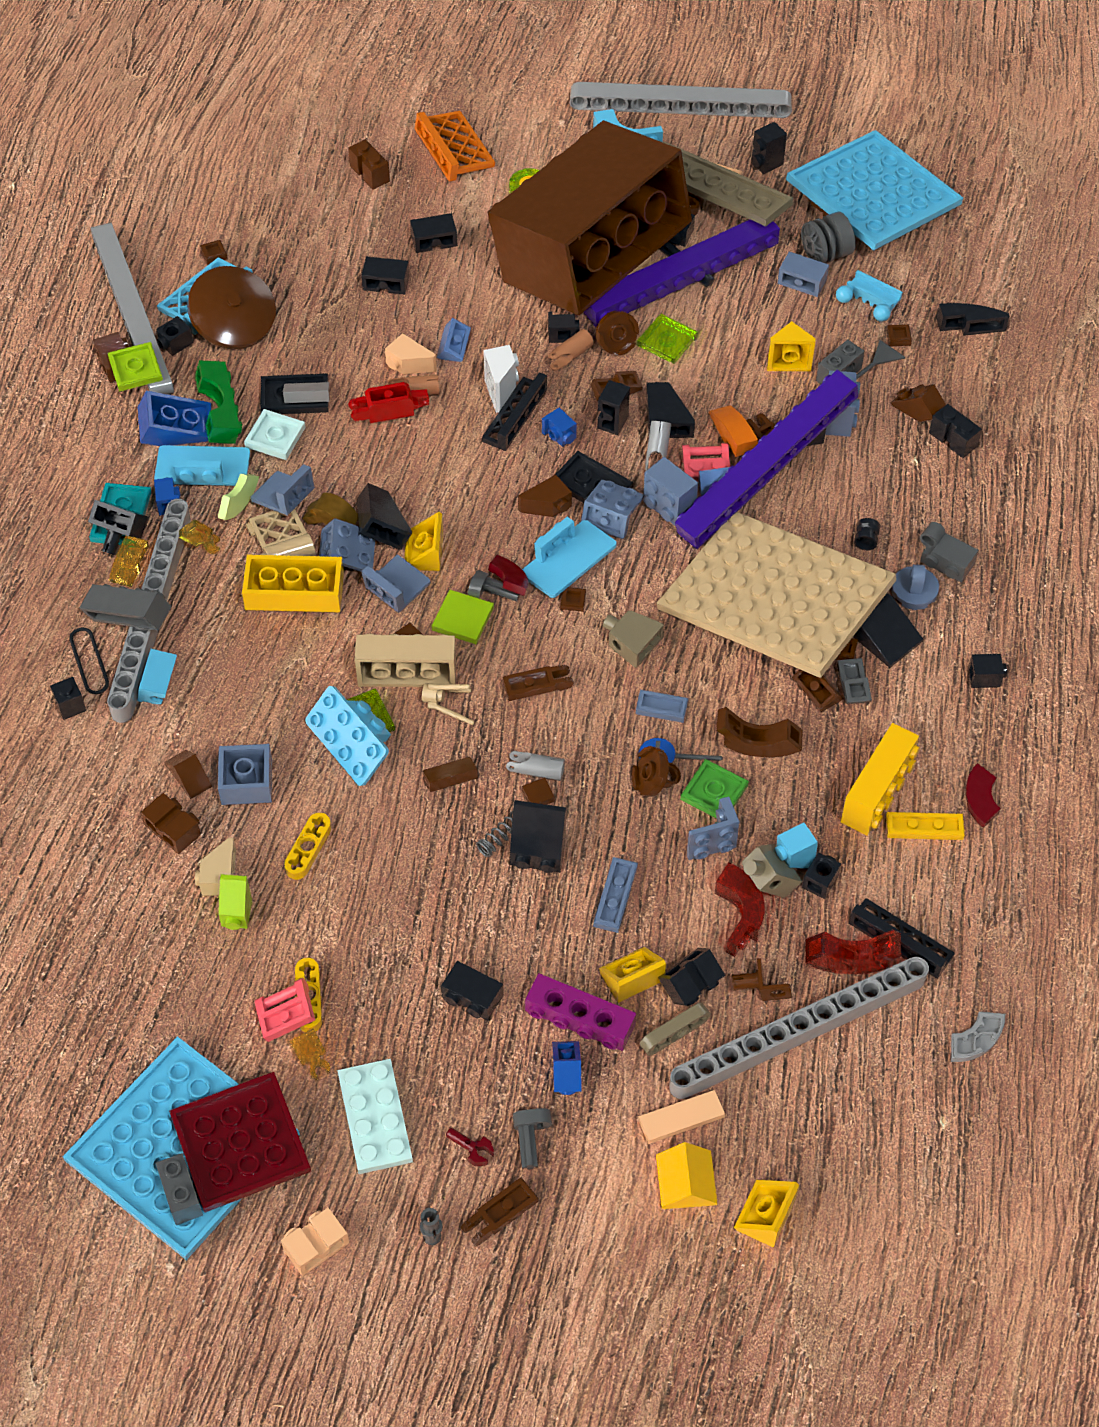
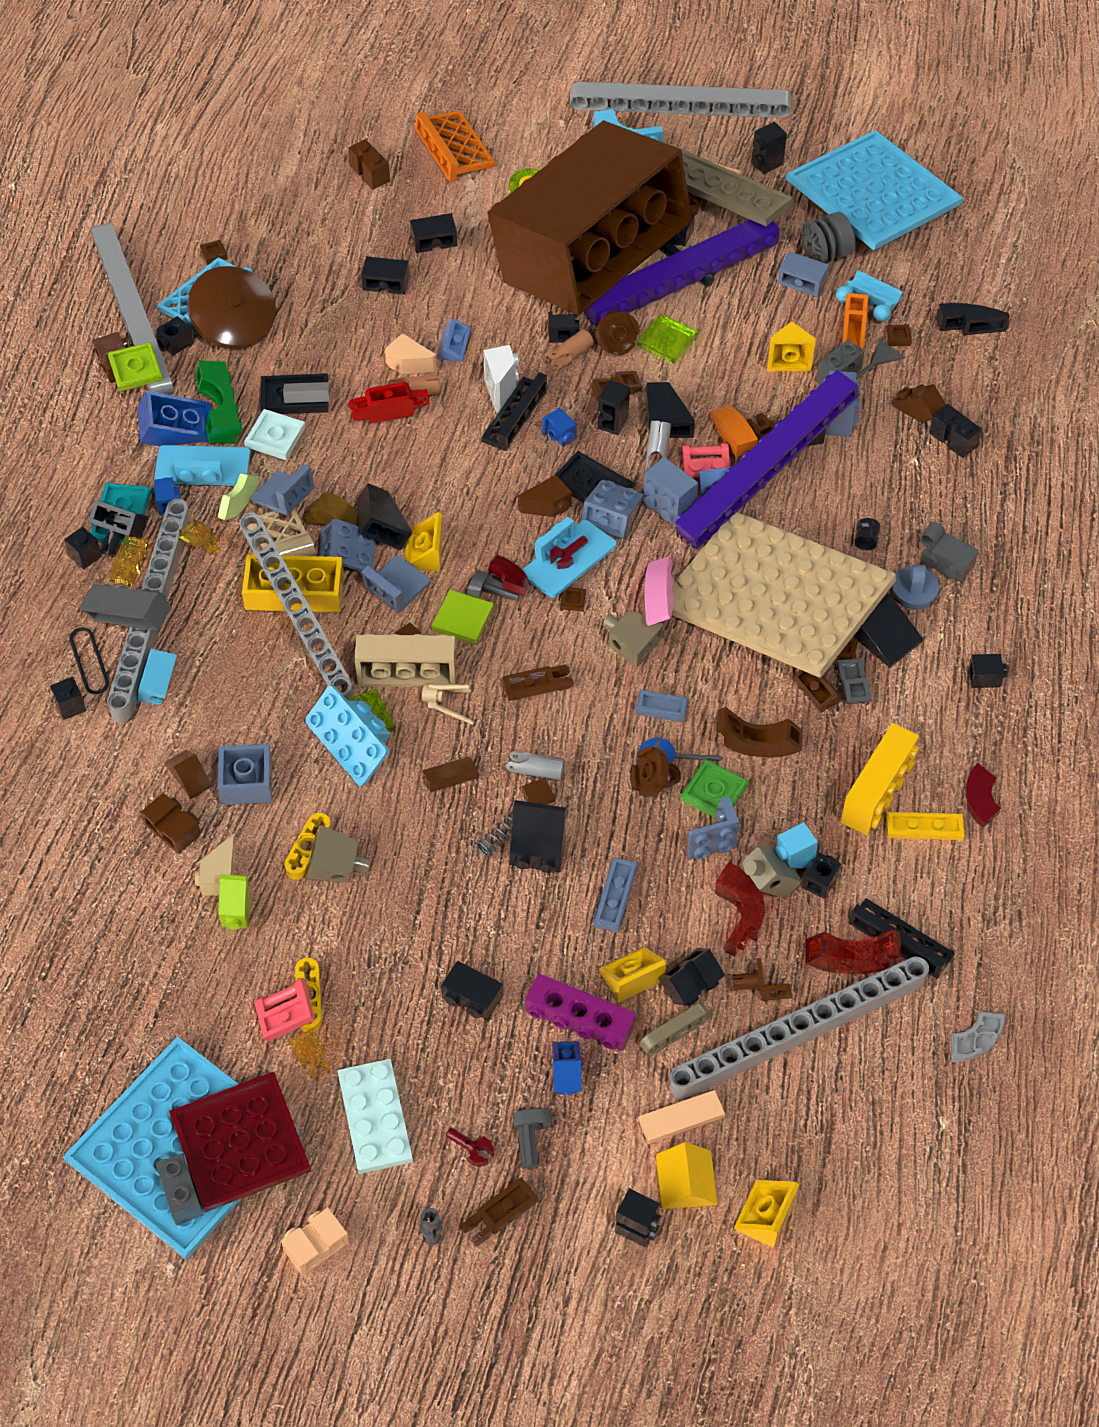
none -> black brick [64,526,102,570]
none -> light grey beam [240,513,354,701]
none -> dark tan torso [306,825,370,883]
none -> dark red bar [550,535,588,569]
none -> black brick [615,1188,662,1247]
none -> bright pink slope [645,556,675,626]
none -> orange slope [841,293,869,350]

